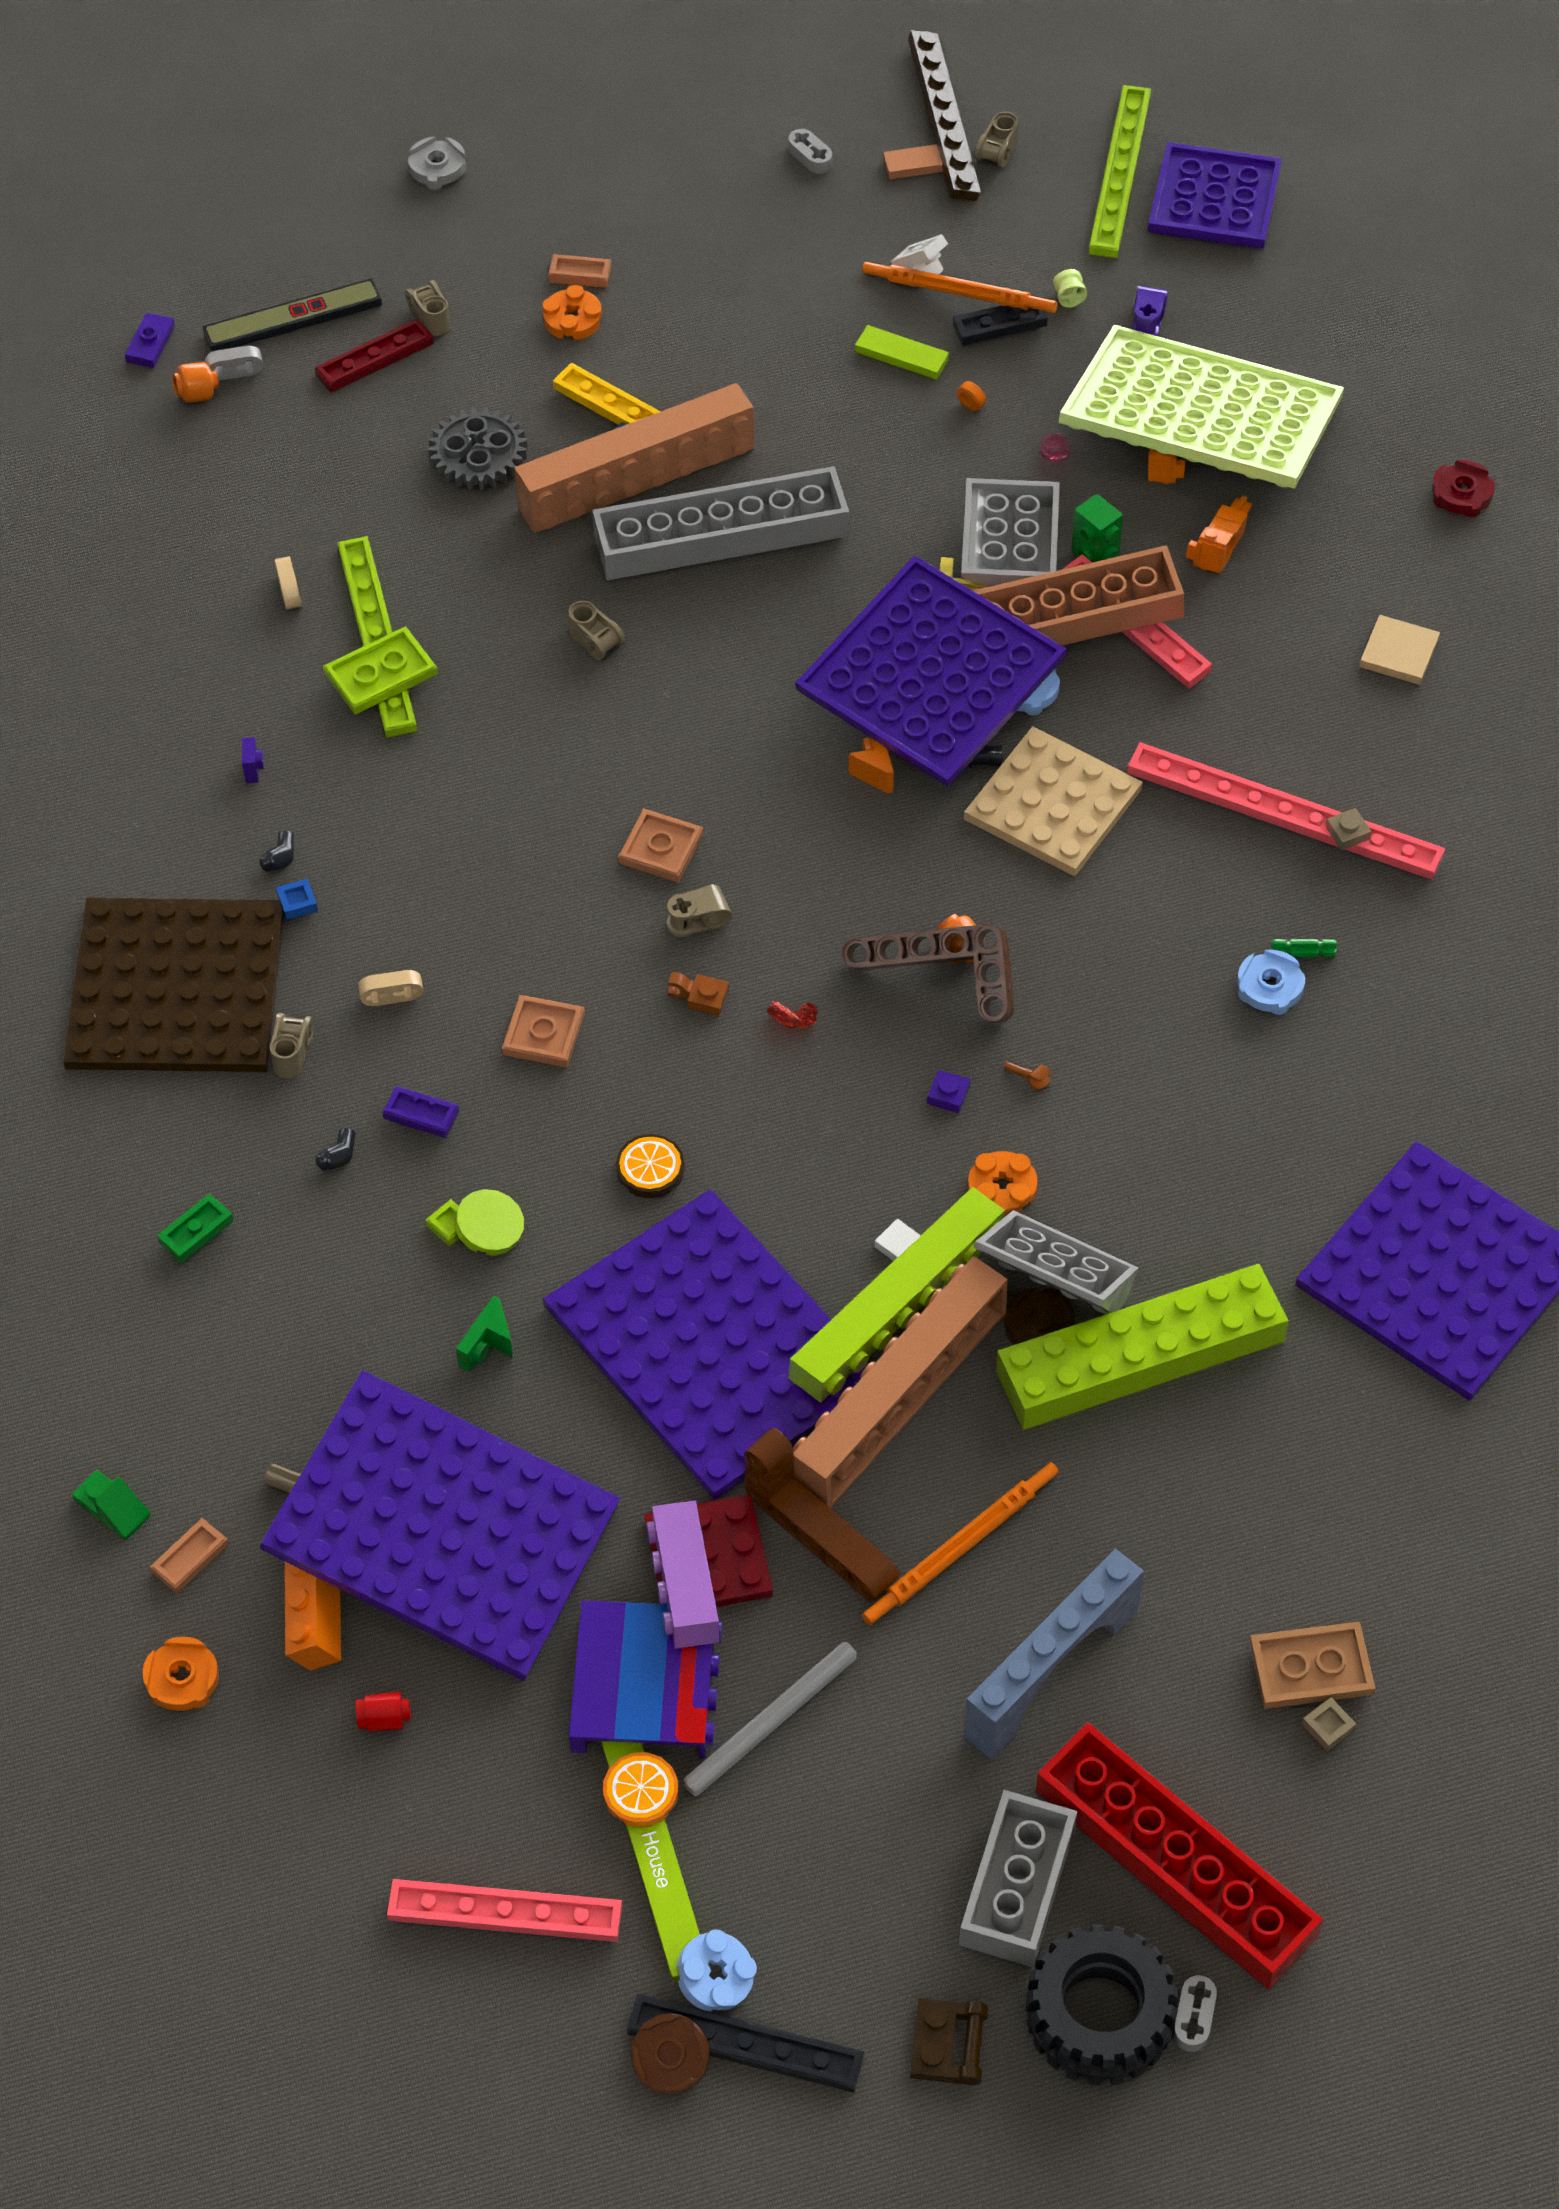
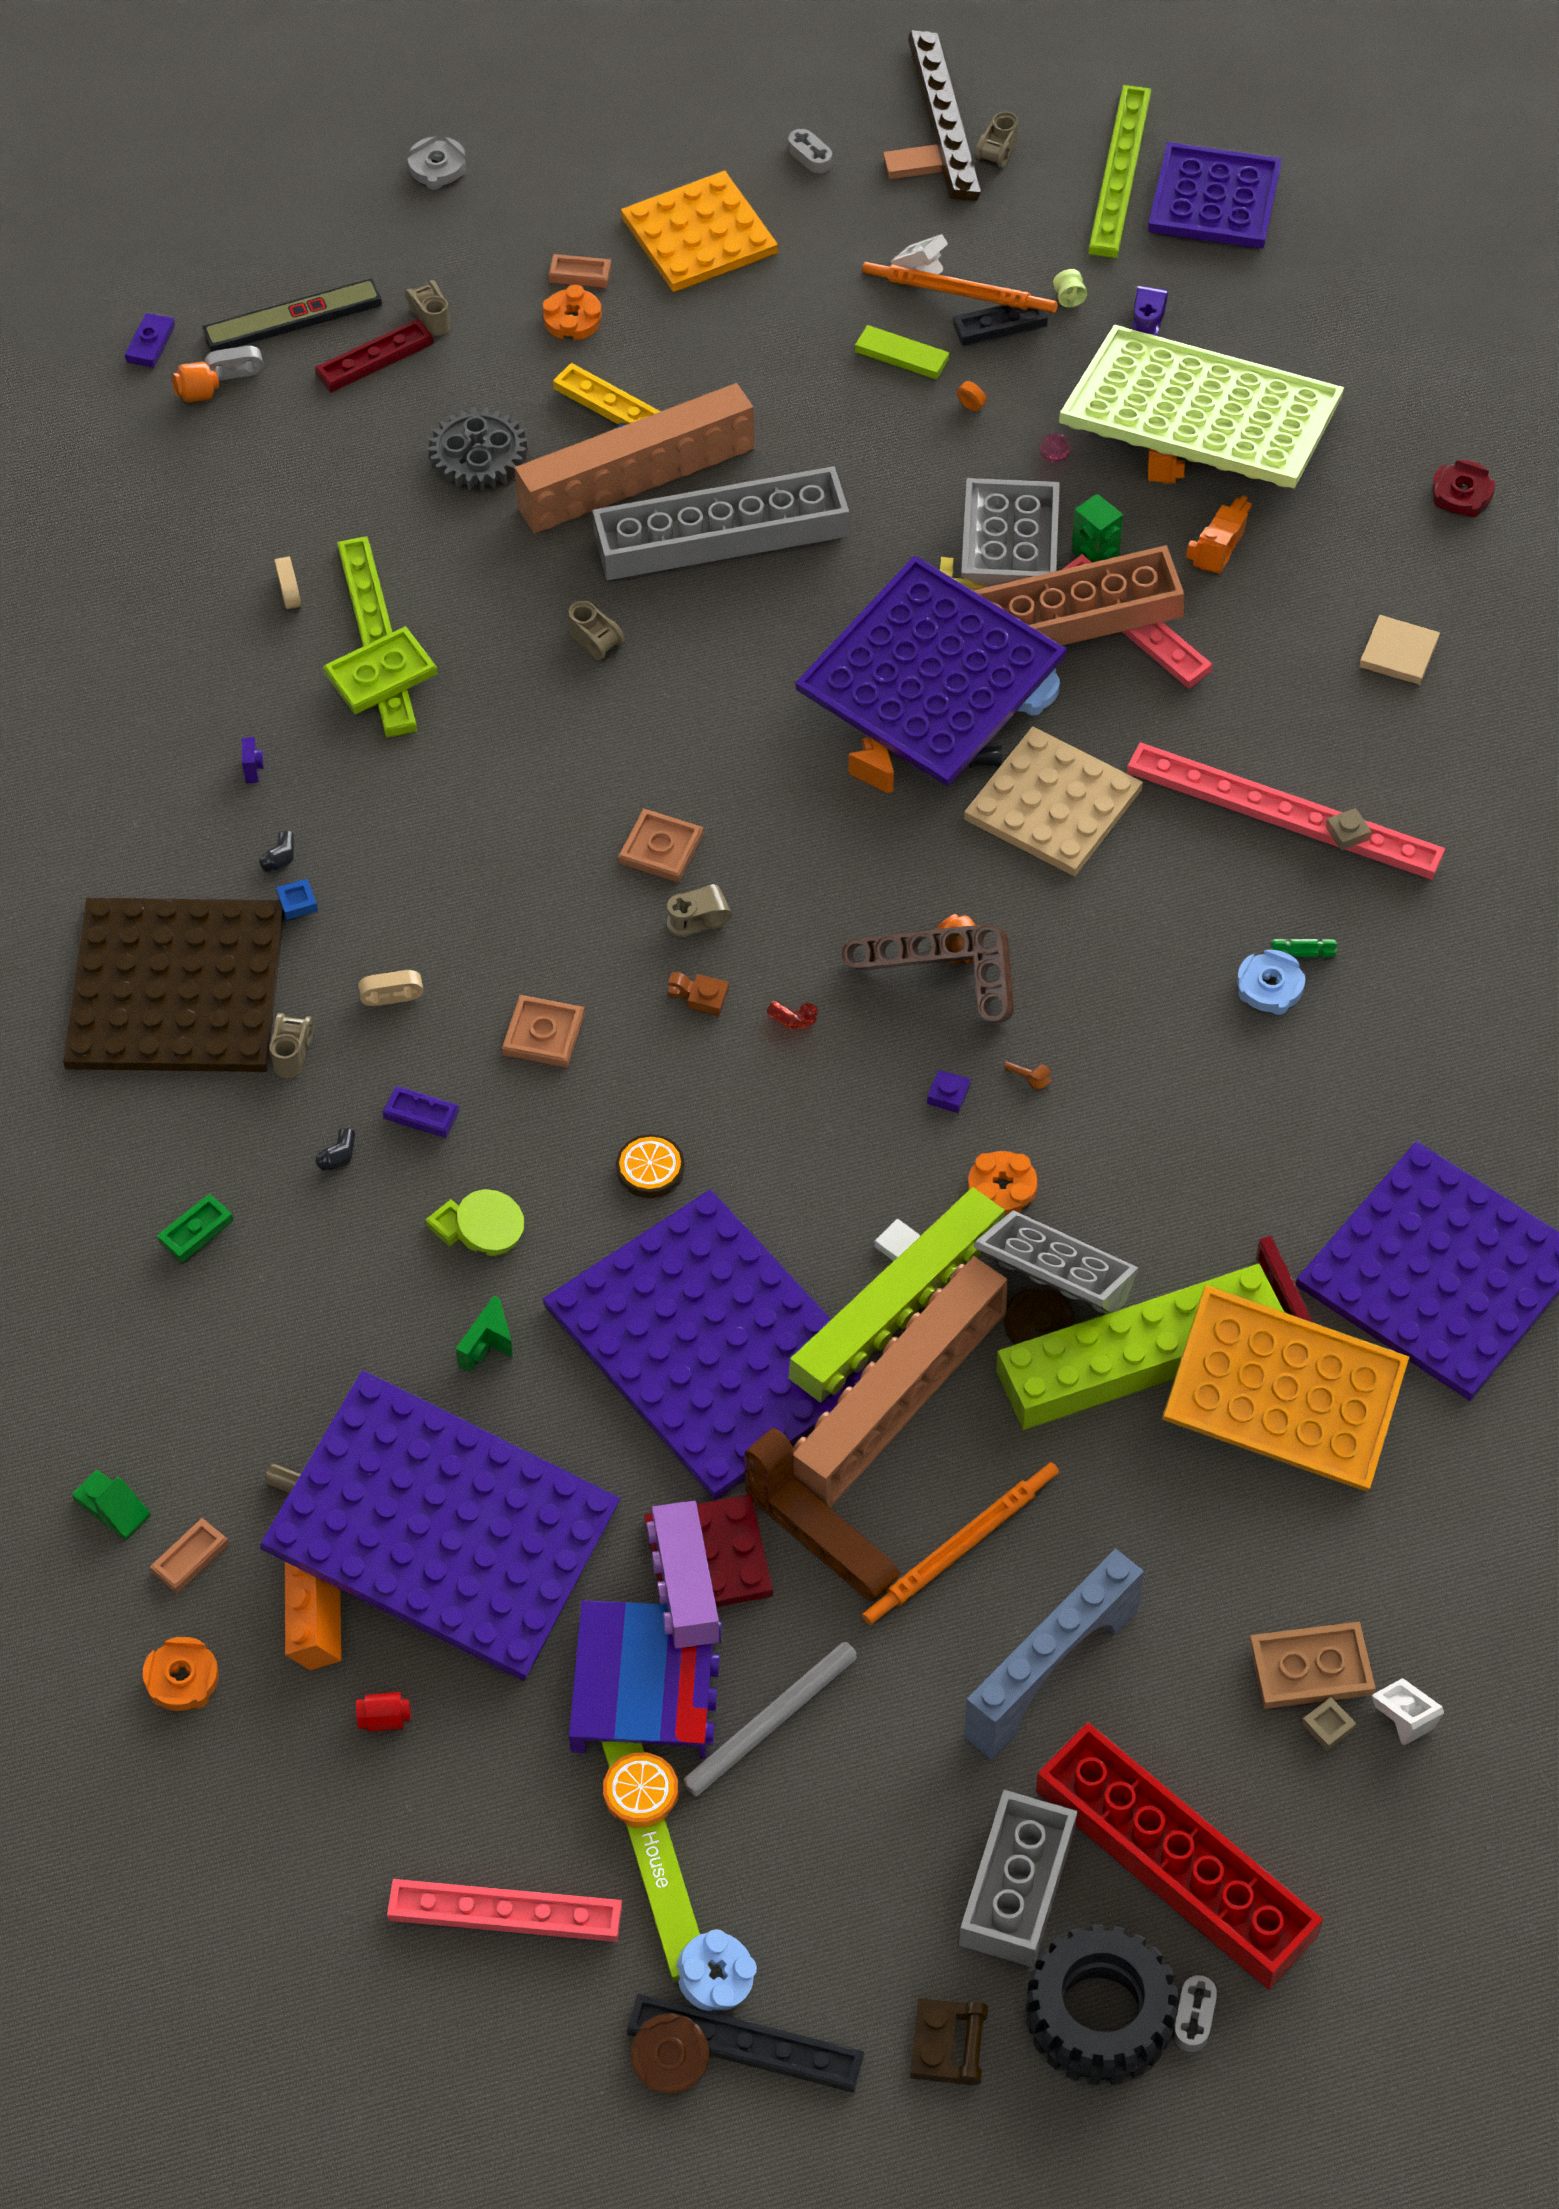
none -> light orange plate [621,171,778,292]
none -> light orange plate [1162,1285,1409,1492]
none -> dark red tile [1256,1235,1313,1323]
none -> white slope [1372,1678,1444,1745]

